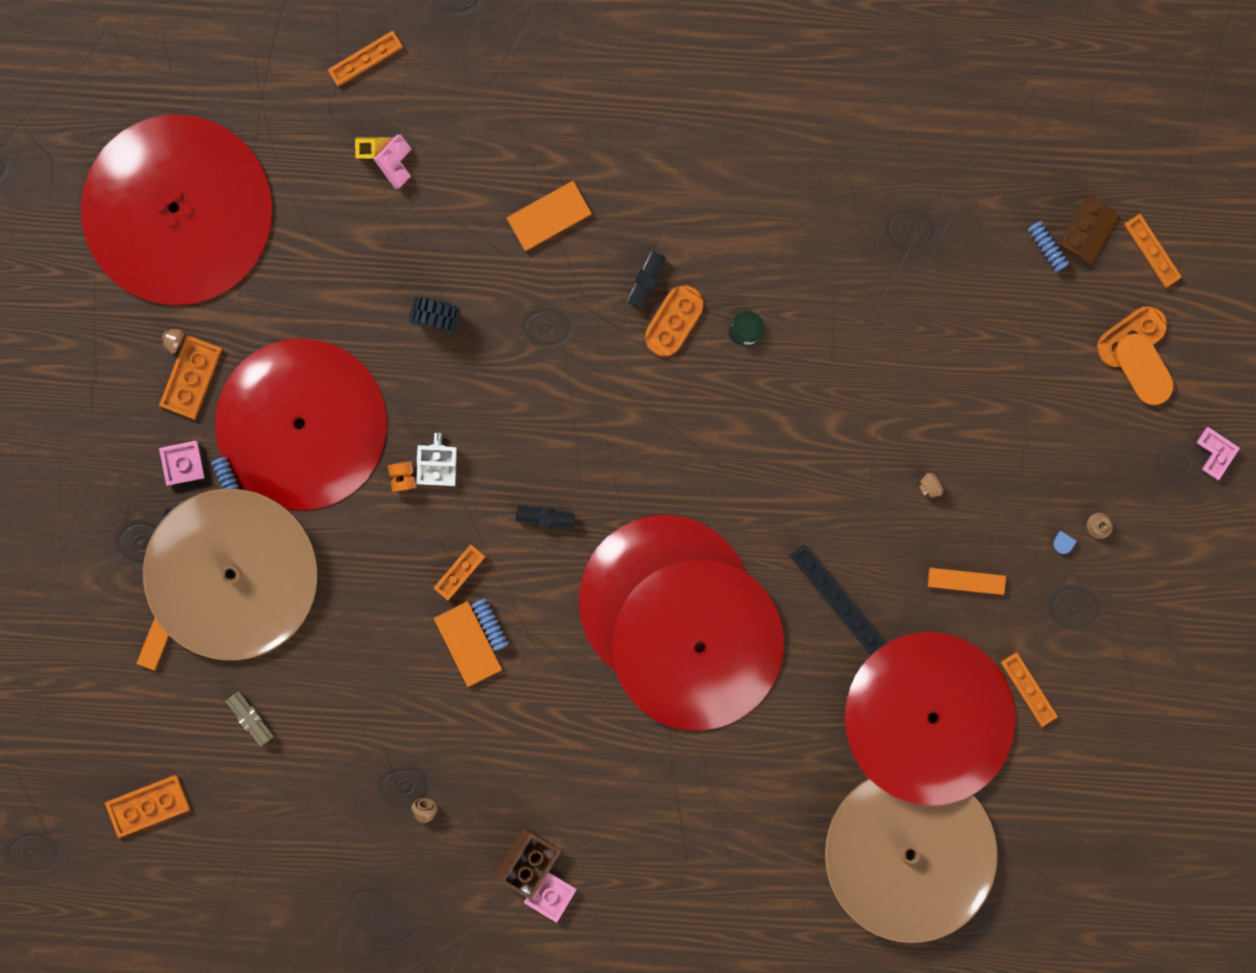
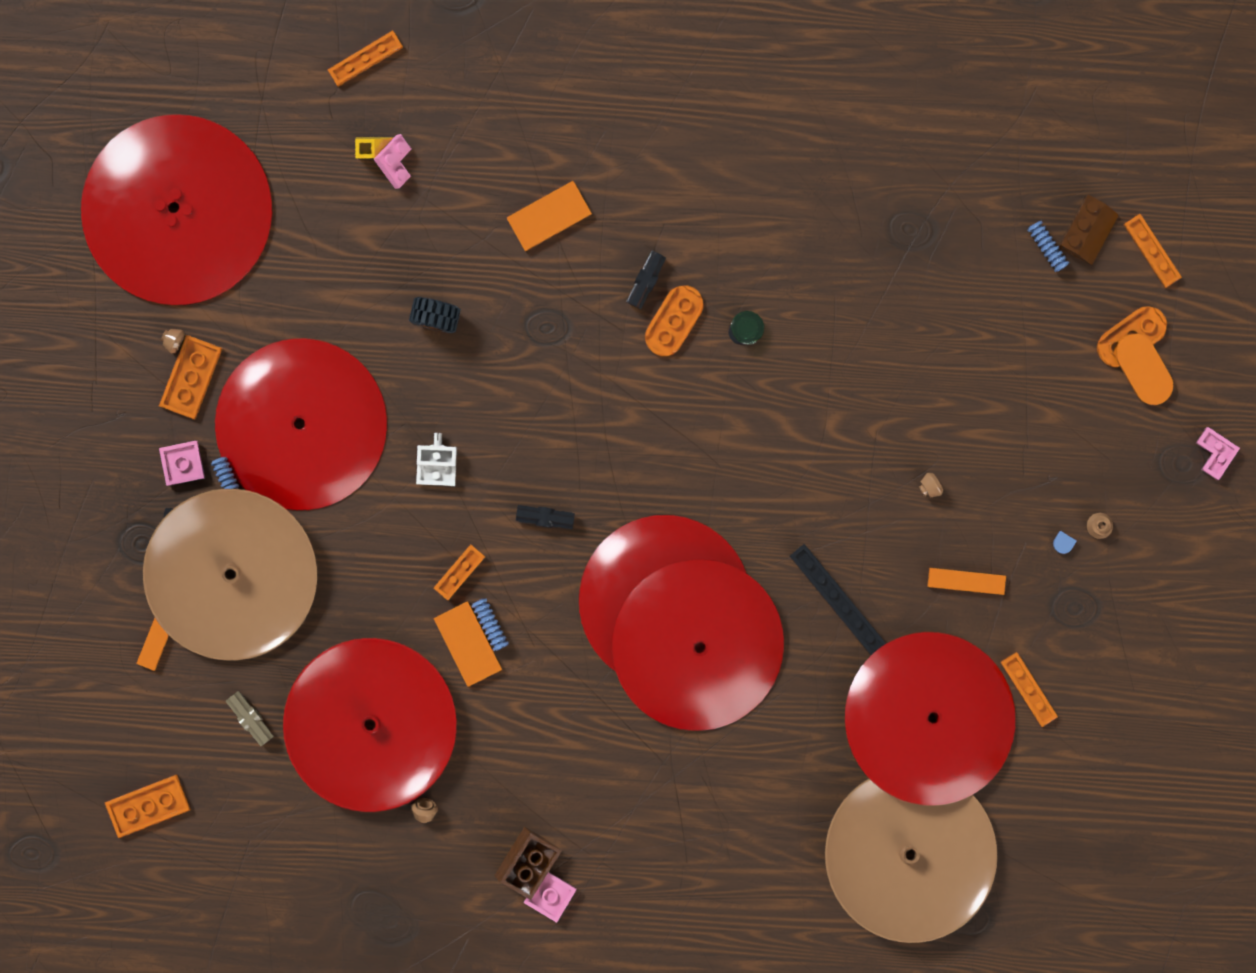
orange wheel [387,461,417,492] -> none
none -> red dish [283,638,456,812]

